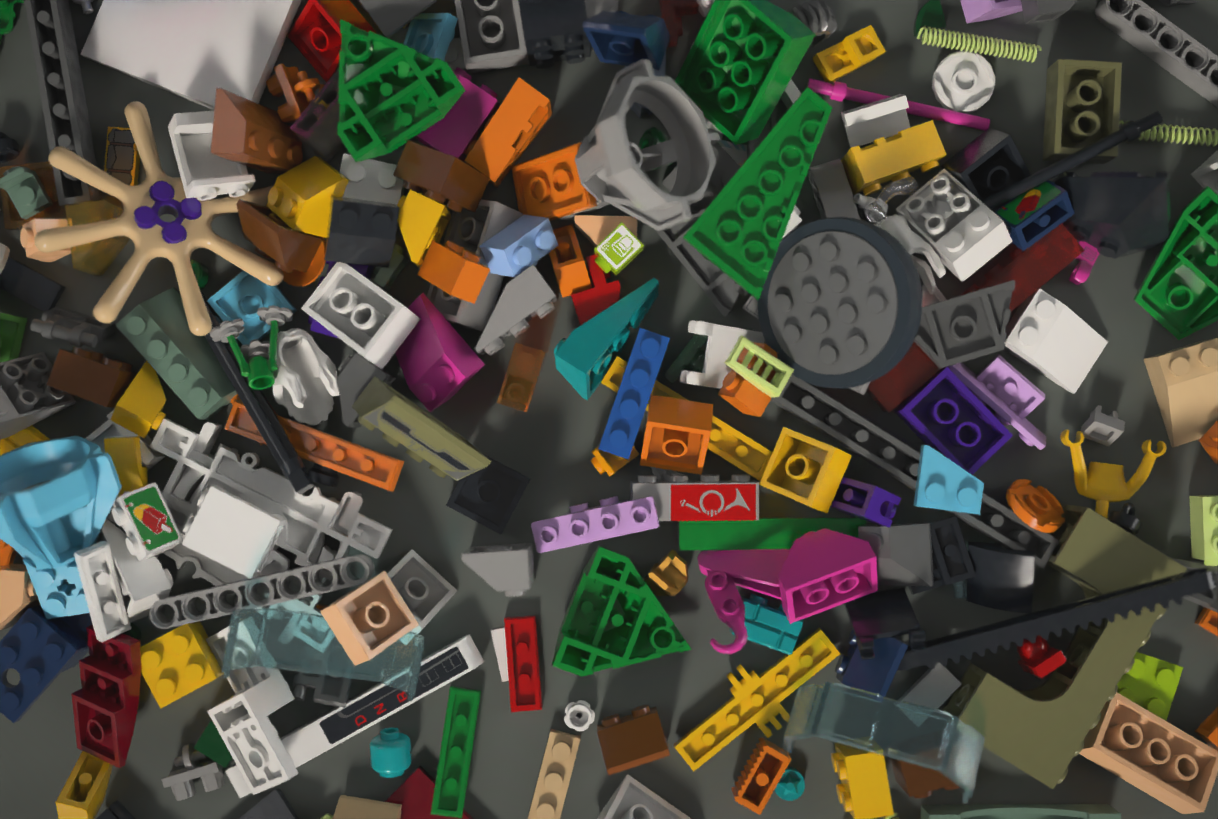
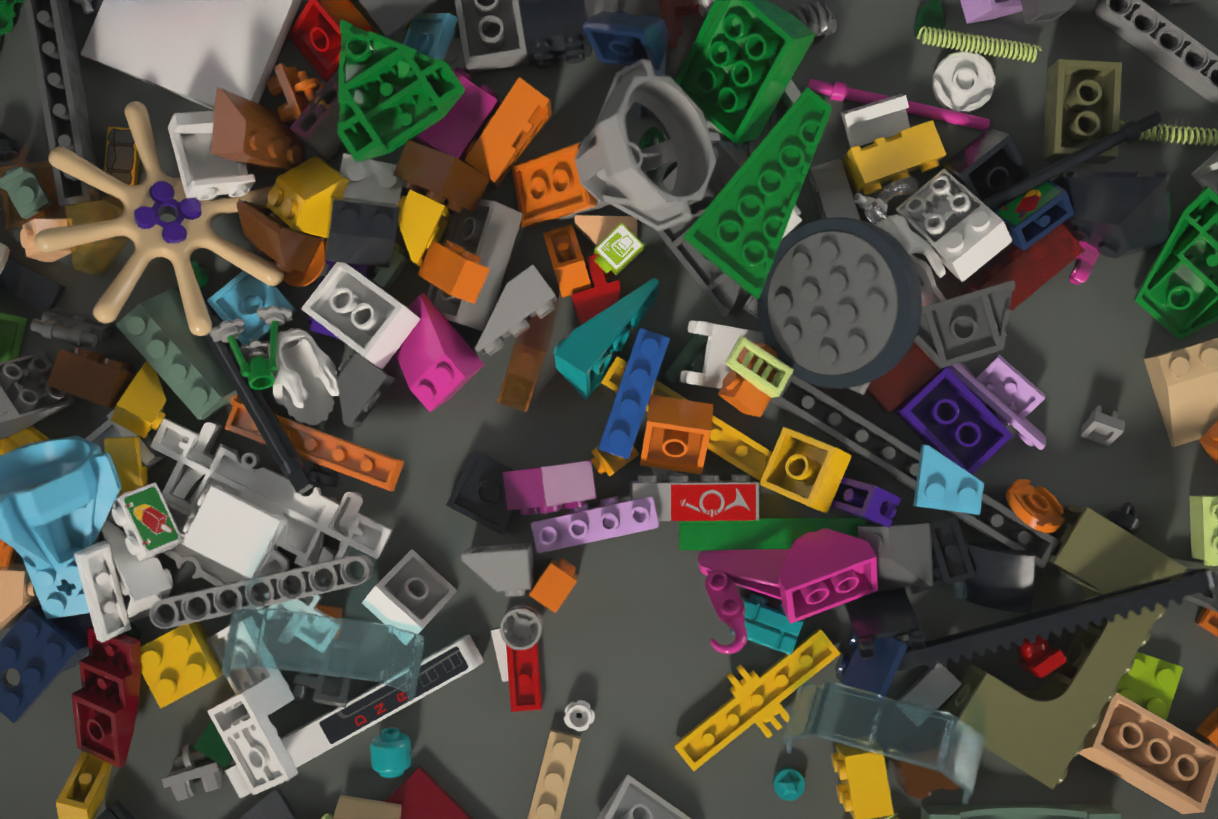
light nougat slope [320,571,419,665] -> none
olive slope [352,376,491,481] -> none
green tile [431,686,481,818] -> none
light blue brick [480,215,558,278] -> none
green wedge [552,546,692,677] -> none
dark orange slope [597,704,670,775] -> none
pearl gold piece [644,549,689,596] -> none
orange brick [731,737,791,815] -> none
yellow slope [812,25,886,83] -> none
white slope [1004,288,1108,394] -> none
yellow piece [1060,429,1167,519] -> none
none -> light grey wheel [500,603,543,650]
none -> magenta brick [502,460,596,515]
none -> orange brick [529,557,579,613]

